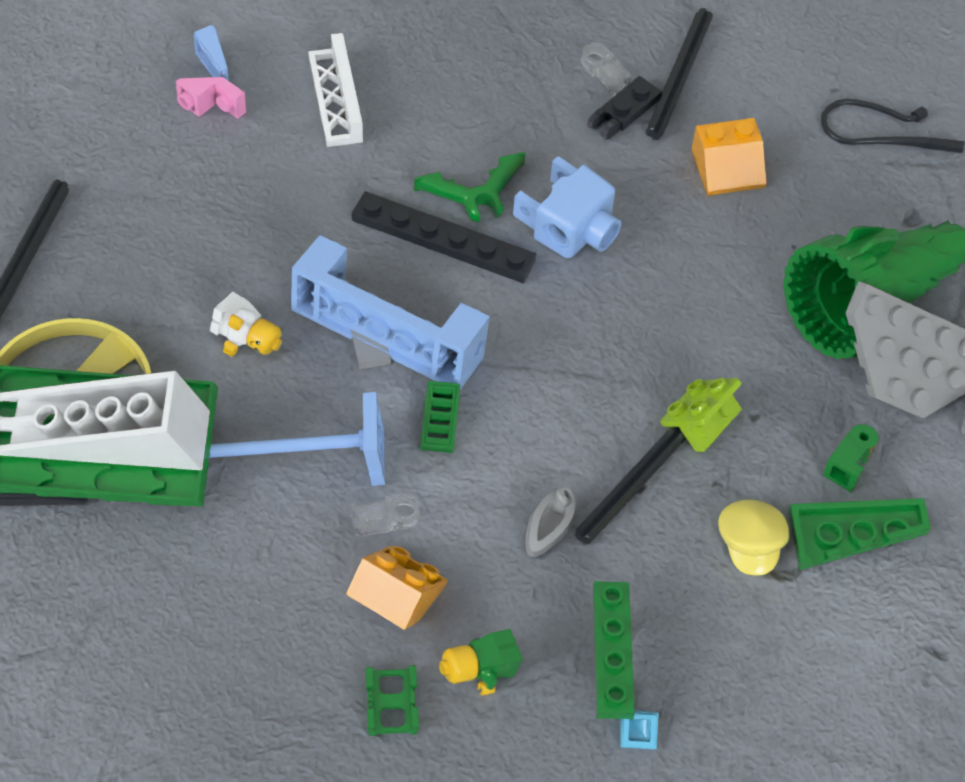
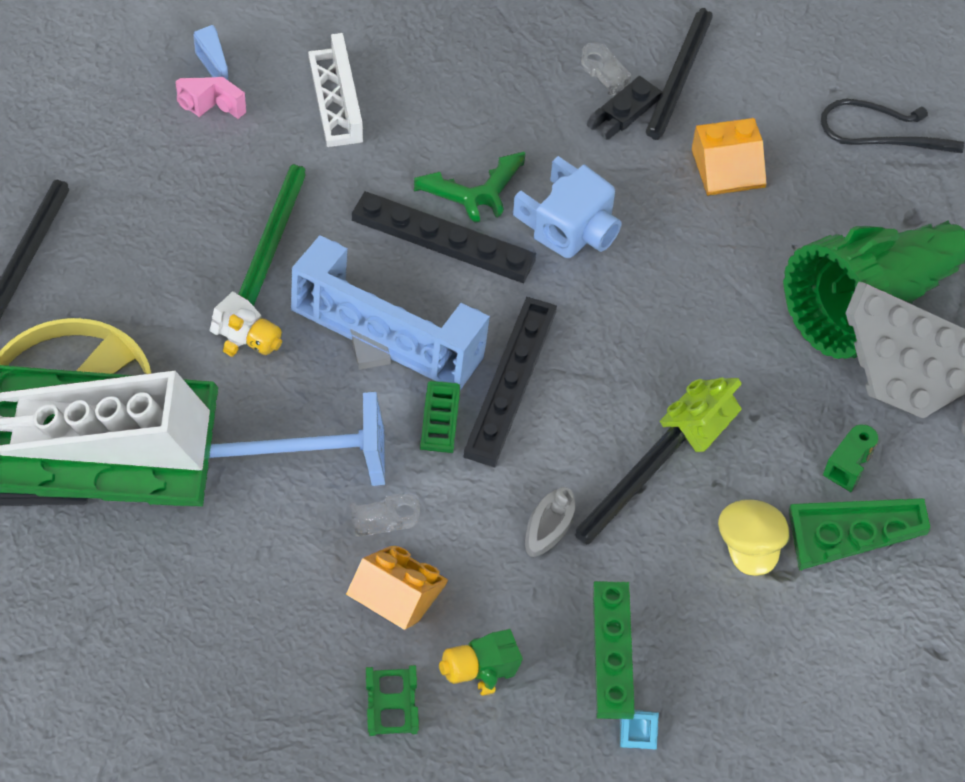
none -> green axle [238,164,306,306]
none -> black plate [463,296,557,467]

